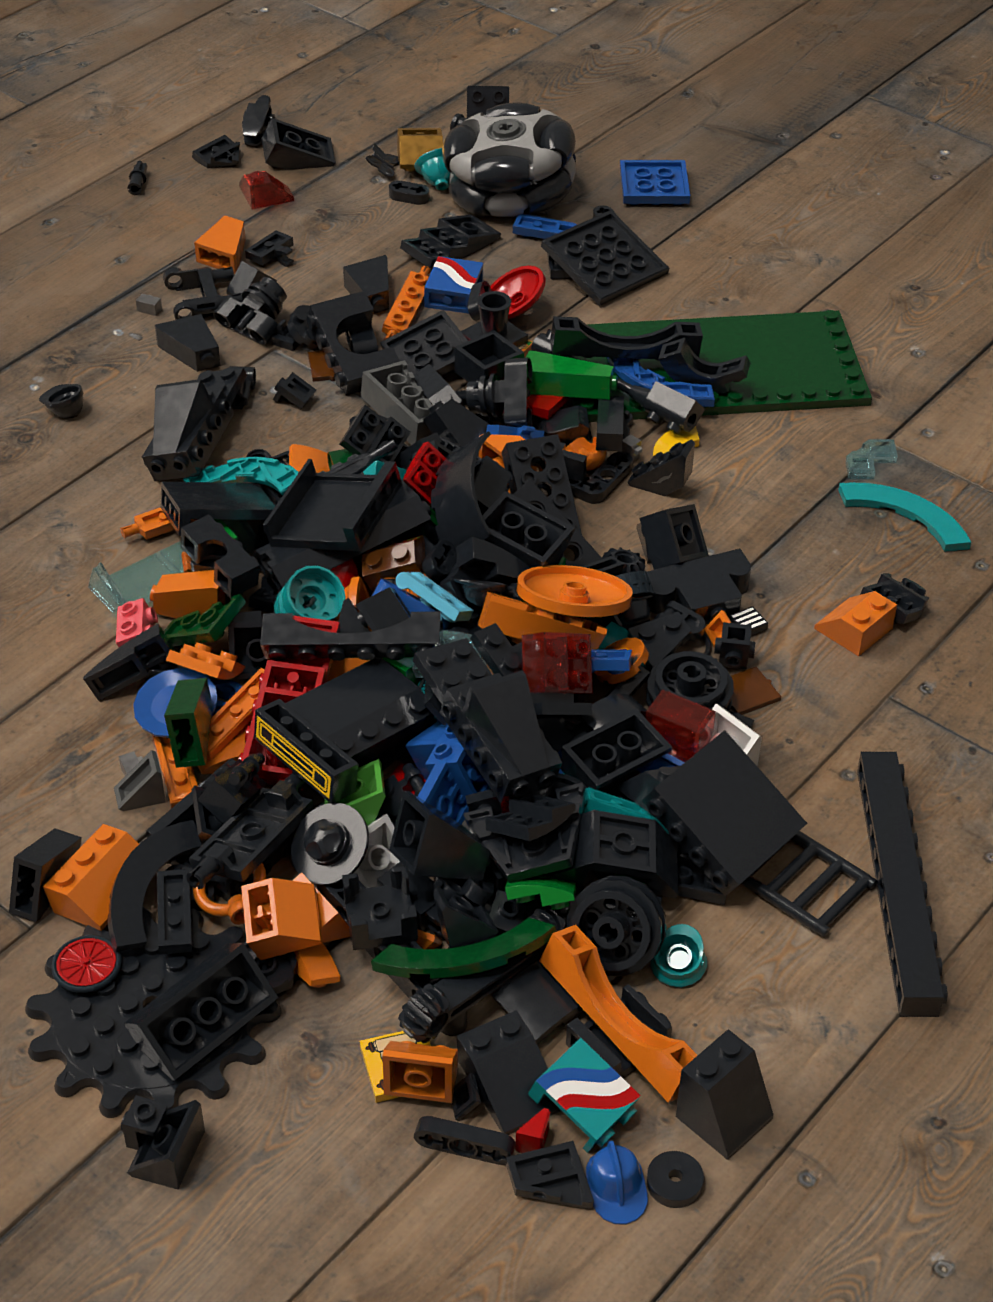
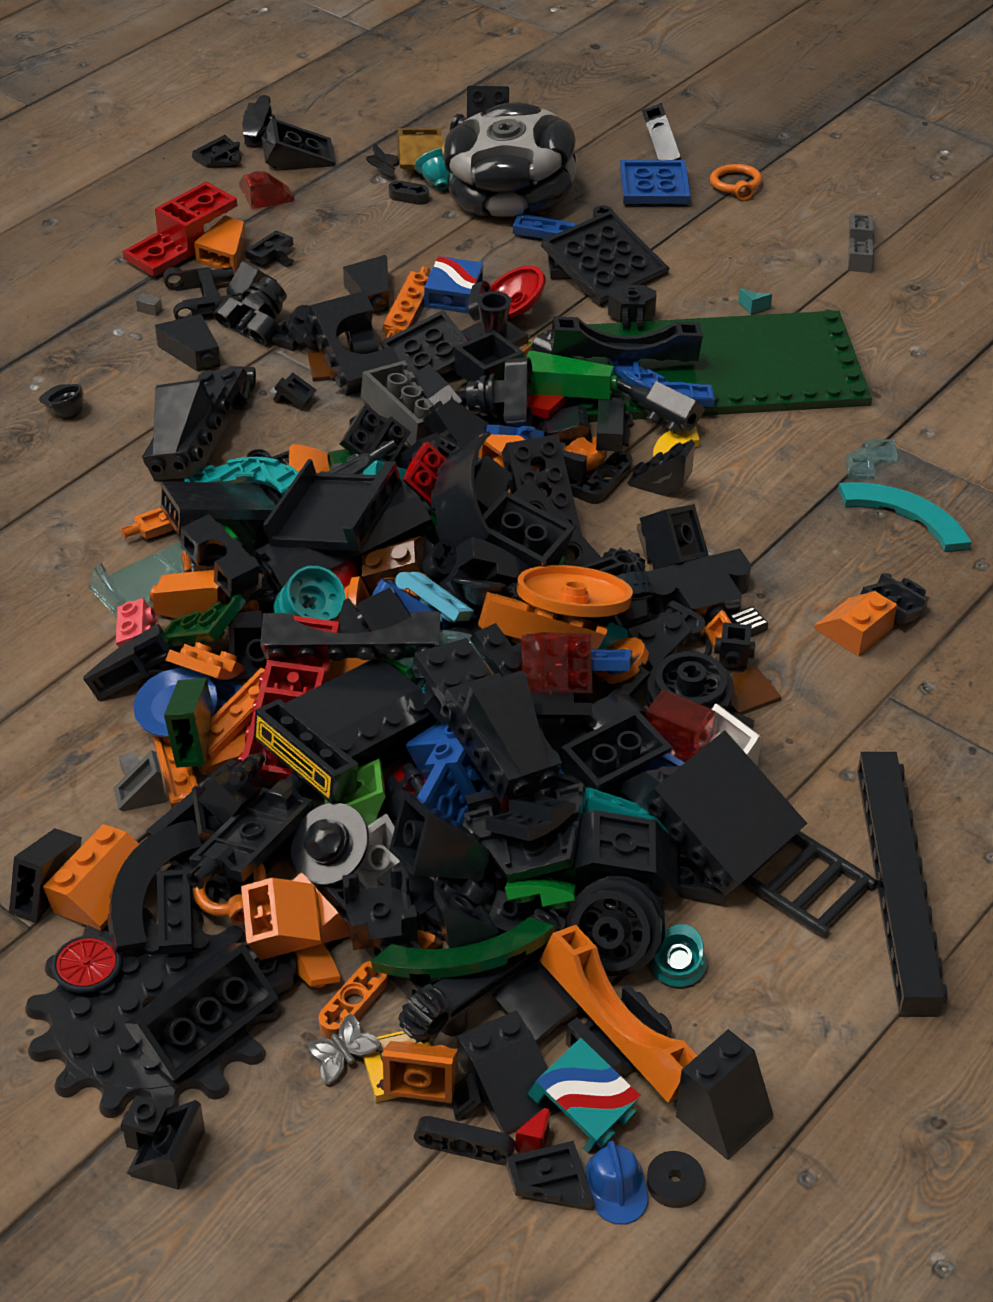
black axle [127,160,148,195] -> none
black slope [400,214,501,268] -> none
flat silver piece [622,434,643,464] -> none
black arch [658,338,751,394] -> none
none -> red bracket [122,181,238,277]
none -> orange piece [238,600,259,613]
none -> dark grey piece [308,1014,381,1085]
none -> orange beam [318,961,388,1039]
none -> black hinge [608,285,657,328]
none -> slope [642,103,681,160]
none -> orange piece [710,164,762,201]
none -> teal slope [738,288,772,314]
none -> dark grey slope [848,213,873,273]

